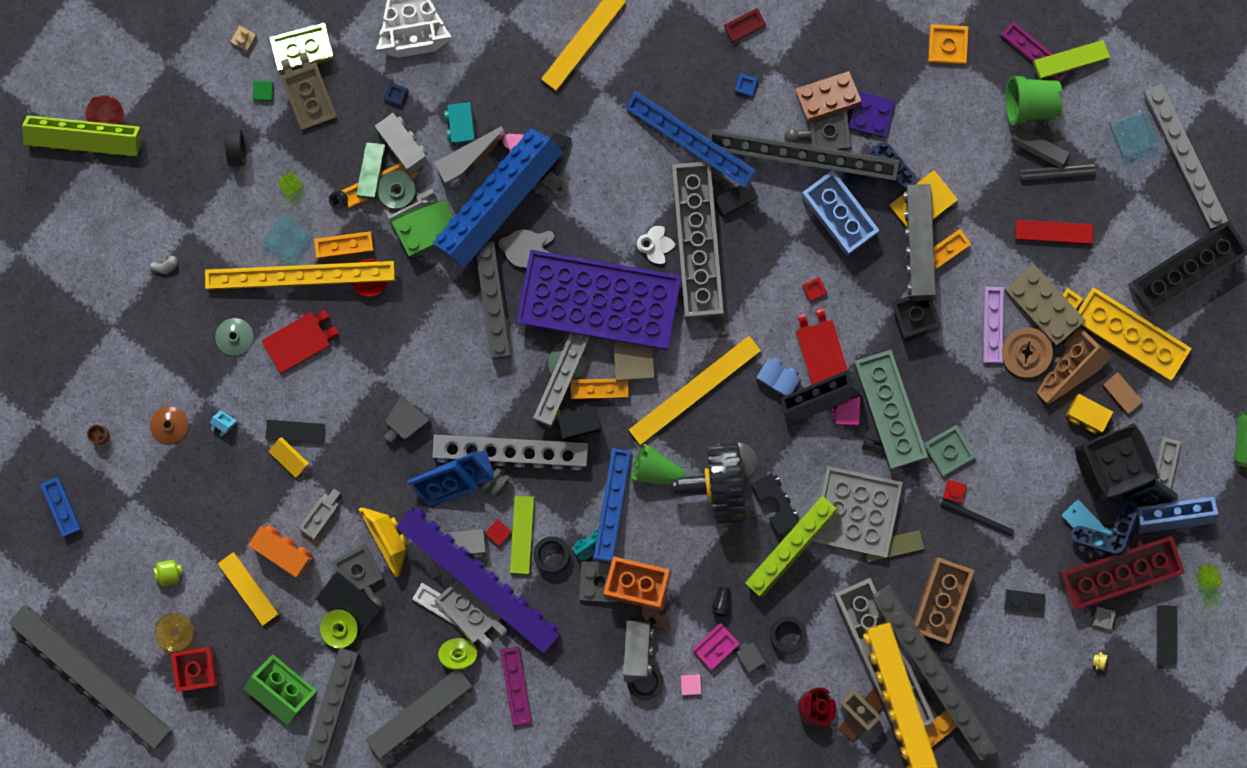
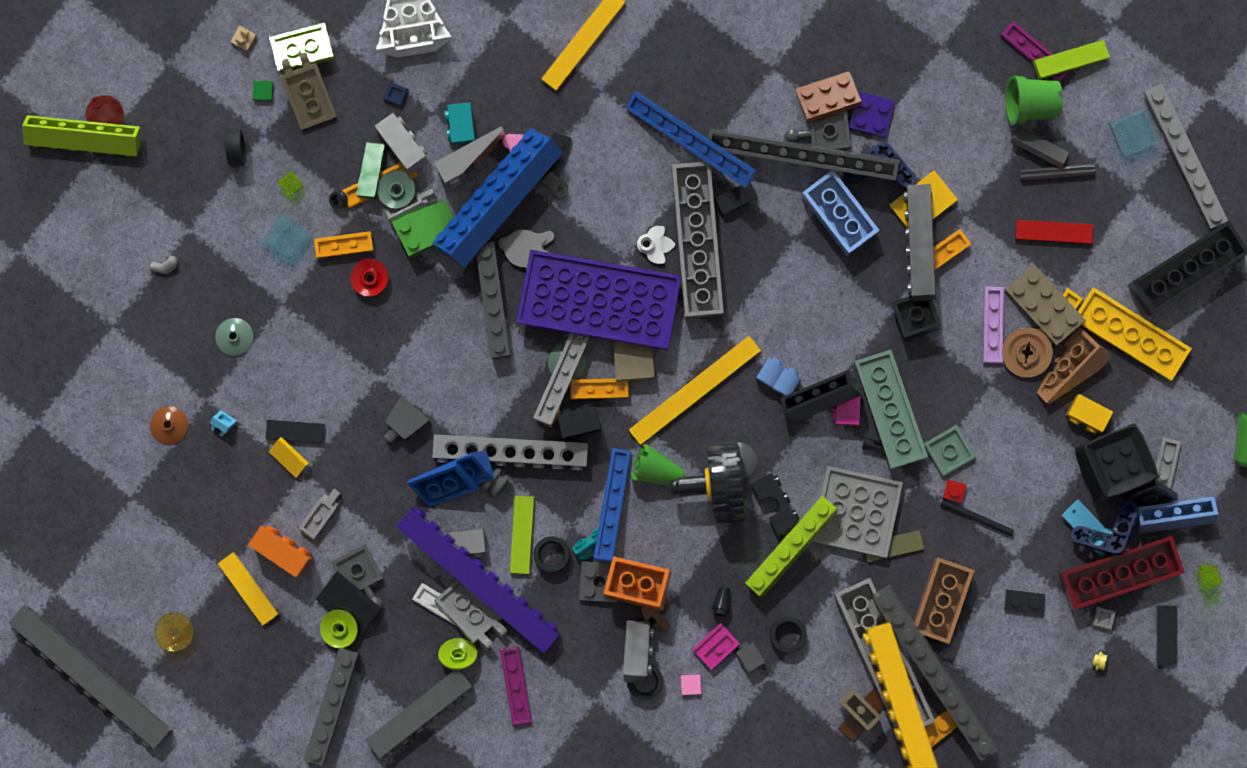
blue plate [40,477,82,537] -> none
reddish brown wheel [87,424,110,445] -> none
lime head [153,559,183,587] -> none
red brick [171,647,219,692] -> none
yellow plate [205,261,395,290] -> none
bright green slope [243,654,317,725] -> none
red tile [261,310,340,374] -> none
yellow wedge [358,507,409,577] -> none
red tile [485,519,512,546] -> none
dark red tile [724,8,766,43] -> none
blue tile [734,73,758,97] -> none
red tile [795,308,848,385] -> none
dark red cylinder [798,687,836,727] -> none
red tile [802,277,827,302] -> none
light orange tile [928,24,968,65] -> none
medium nougat tile [1103,373,1143,414] -> none

